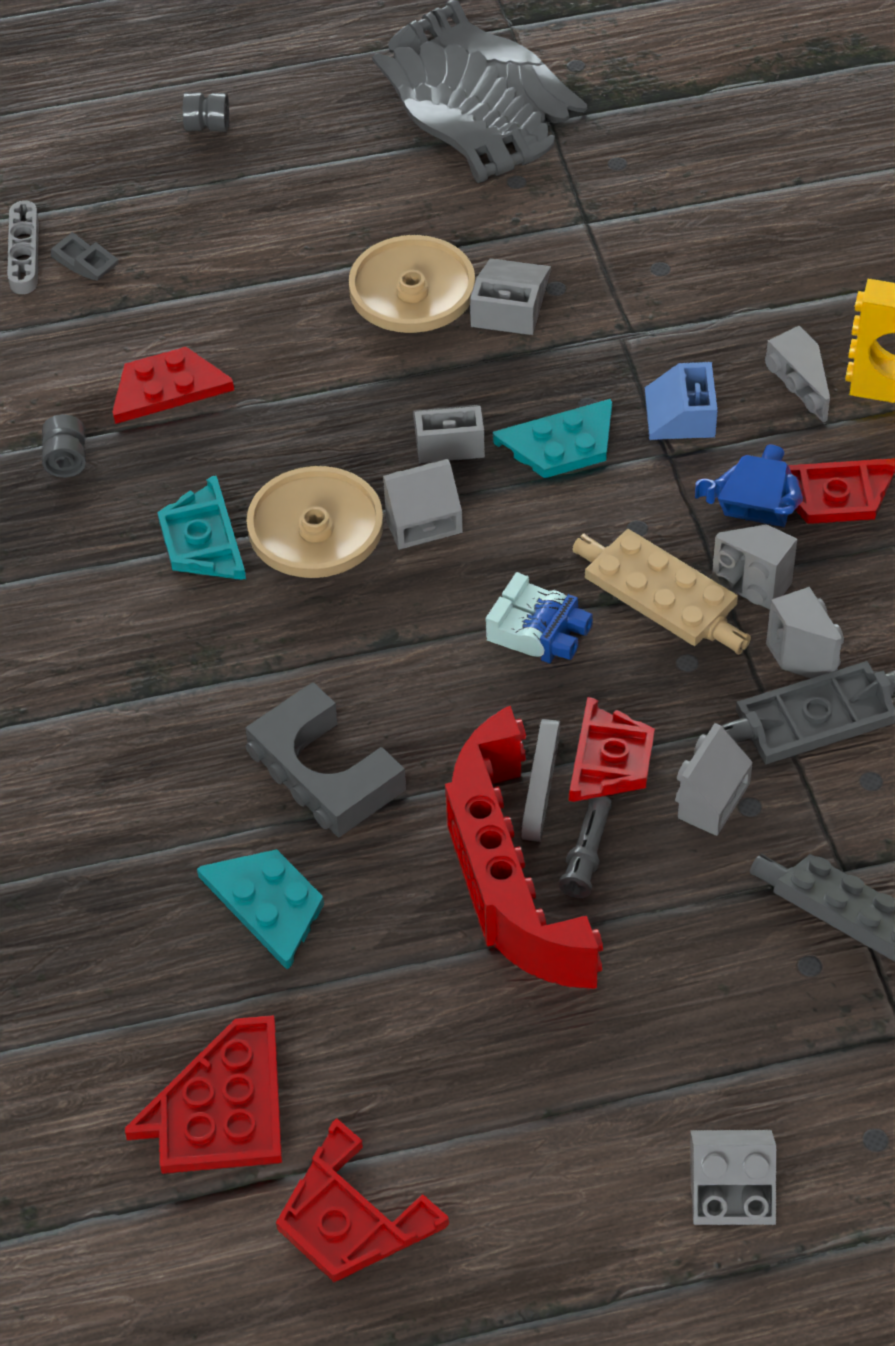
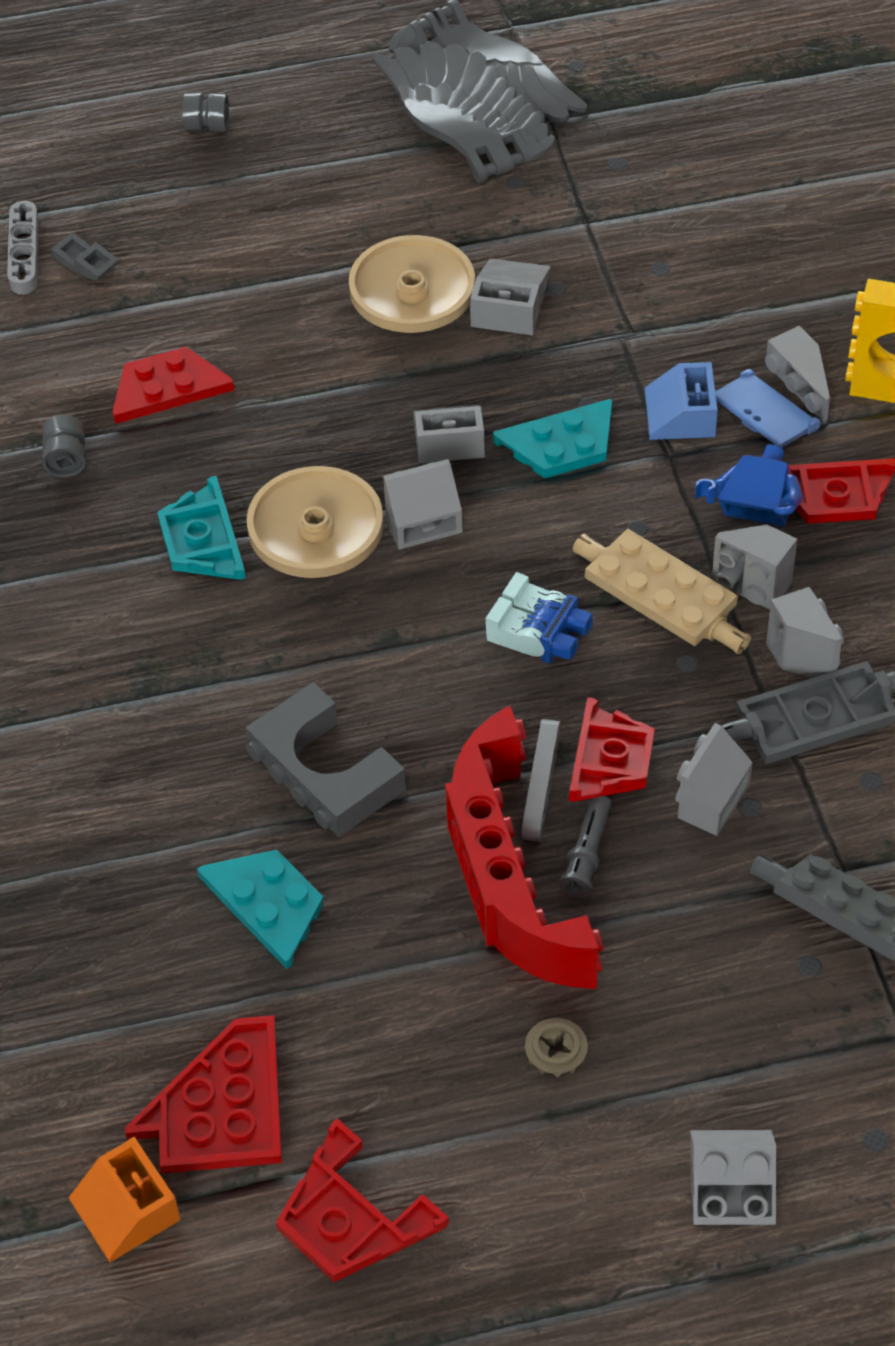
none -> orange slope [69,1137,181,1263]
none -> dark tan gear [525,1018,588,1078]
none -> medium blue door [715,369,821,448]

